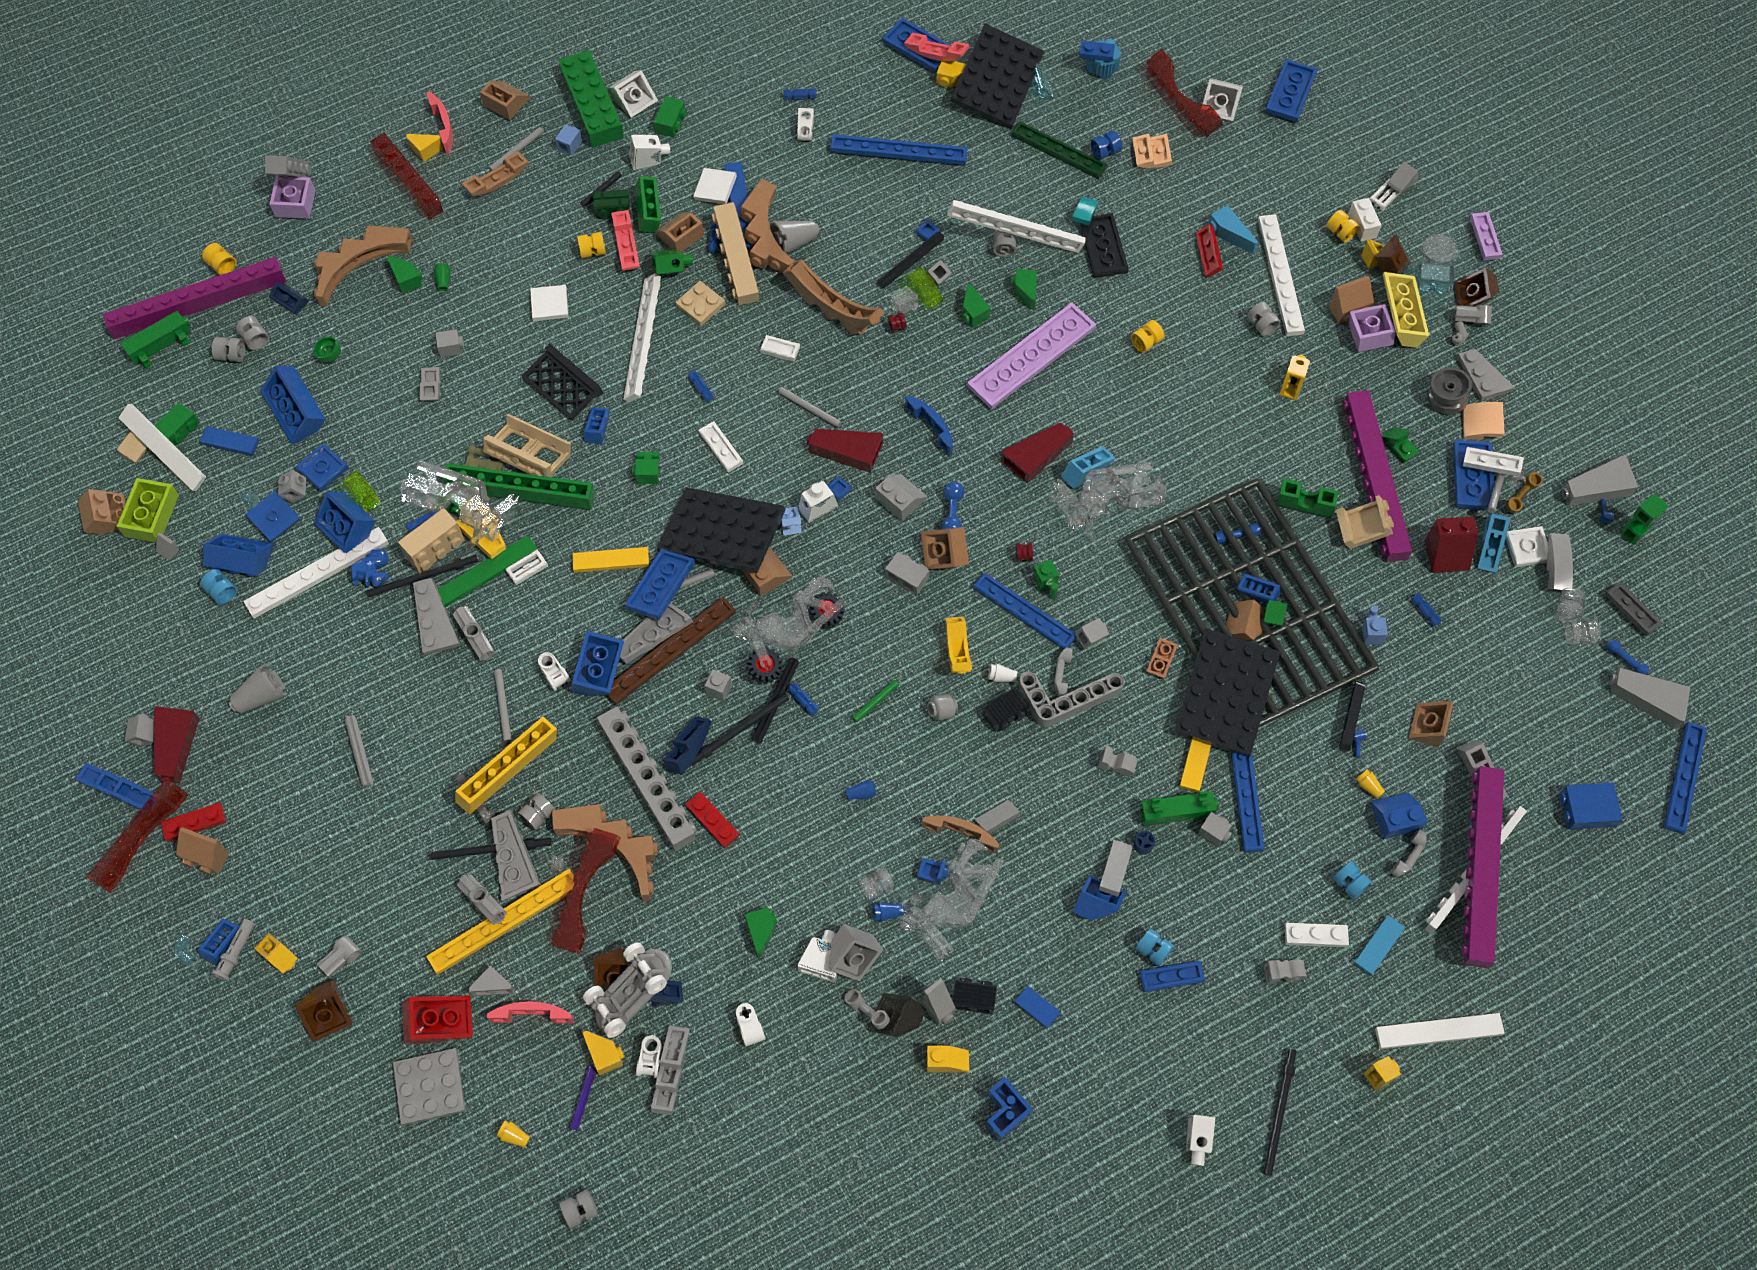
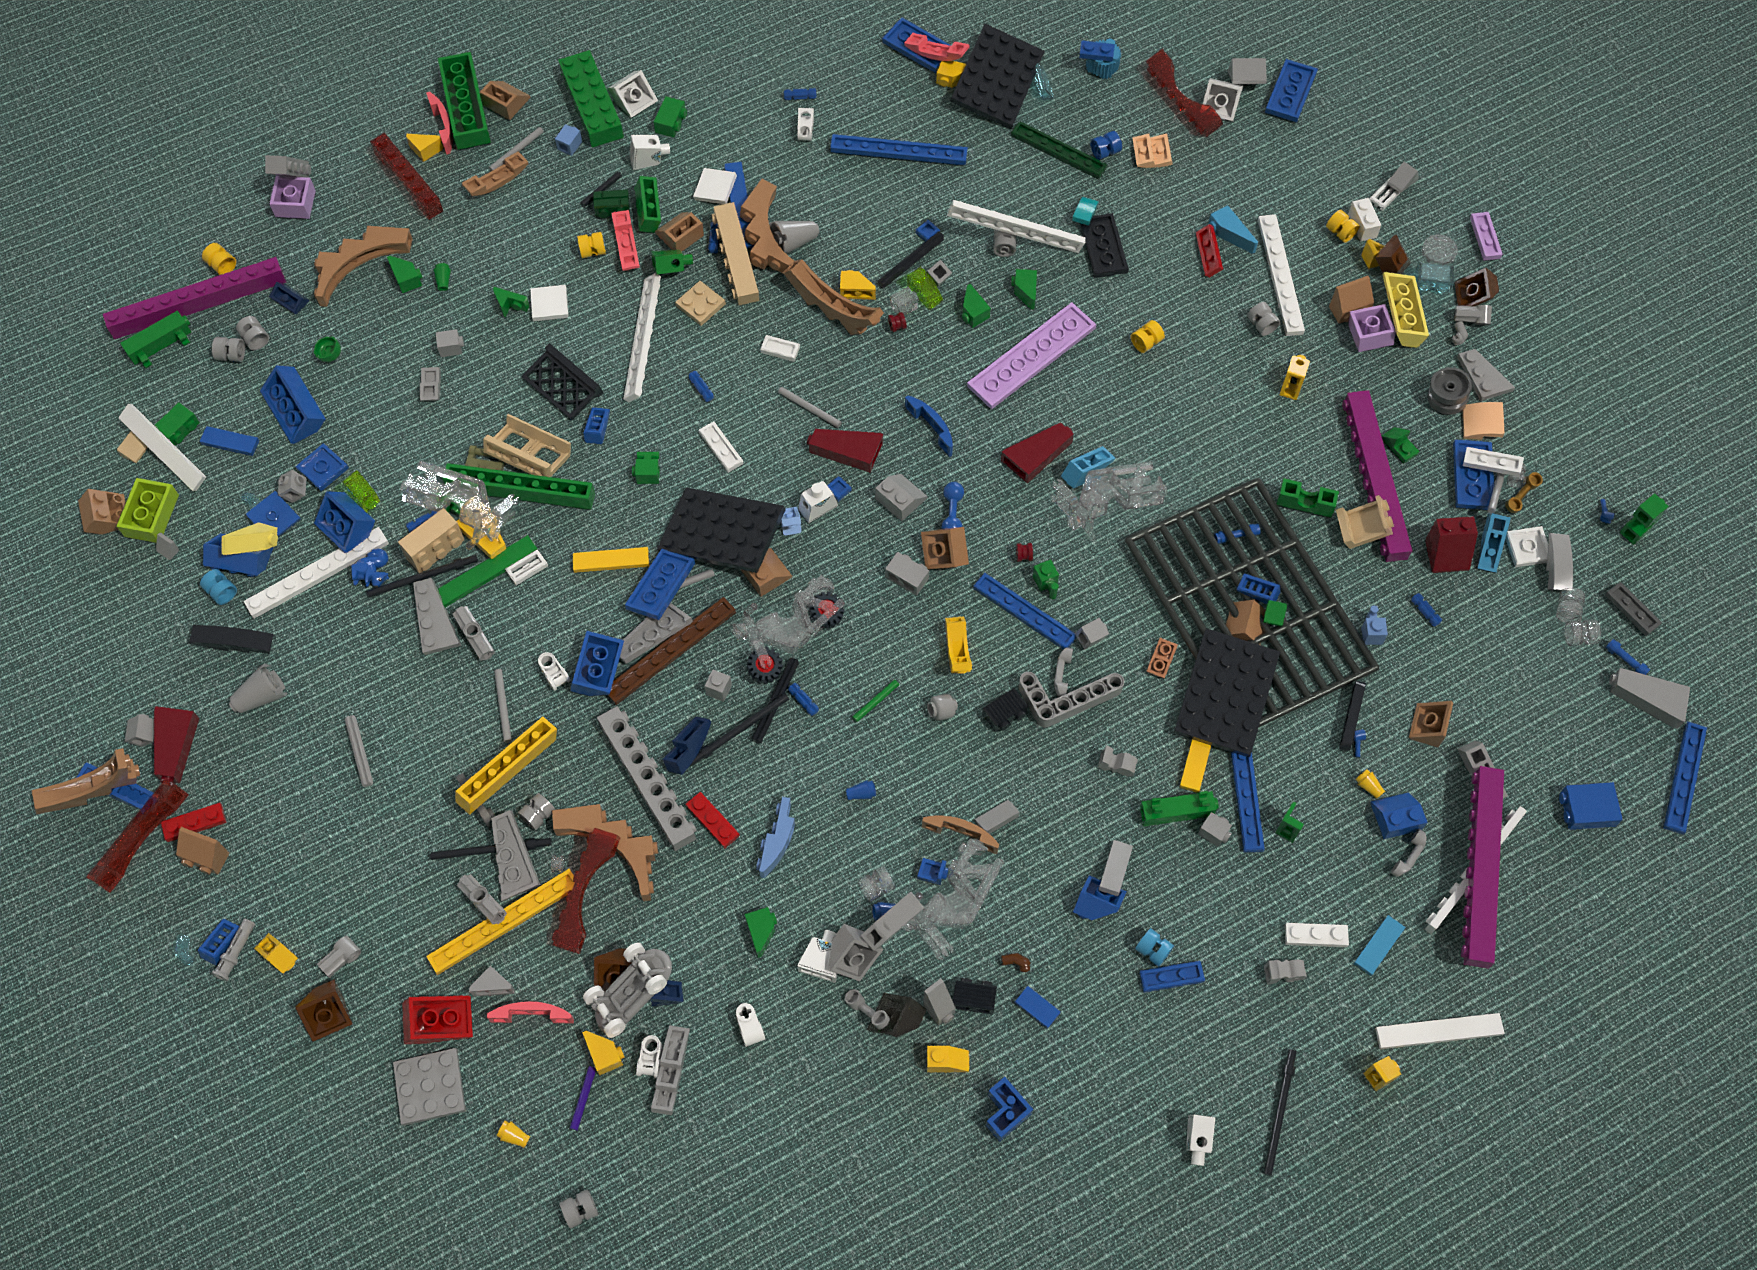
white cone [988,663,1018,682] -> none
dark blue wheel [1133,831,1155,855] -> none
dark azure wheel [1333,861,1372,900] -> none
light grey slope [1562,455,1638,506] -> none
none -> medium nougat arch [32,748,140,815]
none -> black slope [189,625,274,654]
none -> light yellow slope [222,523,278,555]
none -> green brick [438,52,491,149]
none -> green slope [493,287,530,318]
none -> medium blue slope [757,797,795,878]
none -> yellow slope [840,270,876,300]
none -> light grey slope [861,892,924,951]
none -> reddish brown arm [1001,953,1031,972]
none -> light grey slope [1228,58,1267,84]
none -> green panel [1275,801,1304,843]

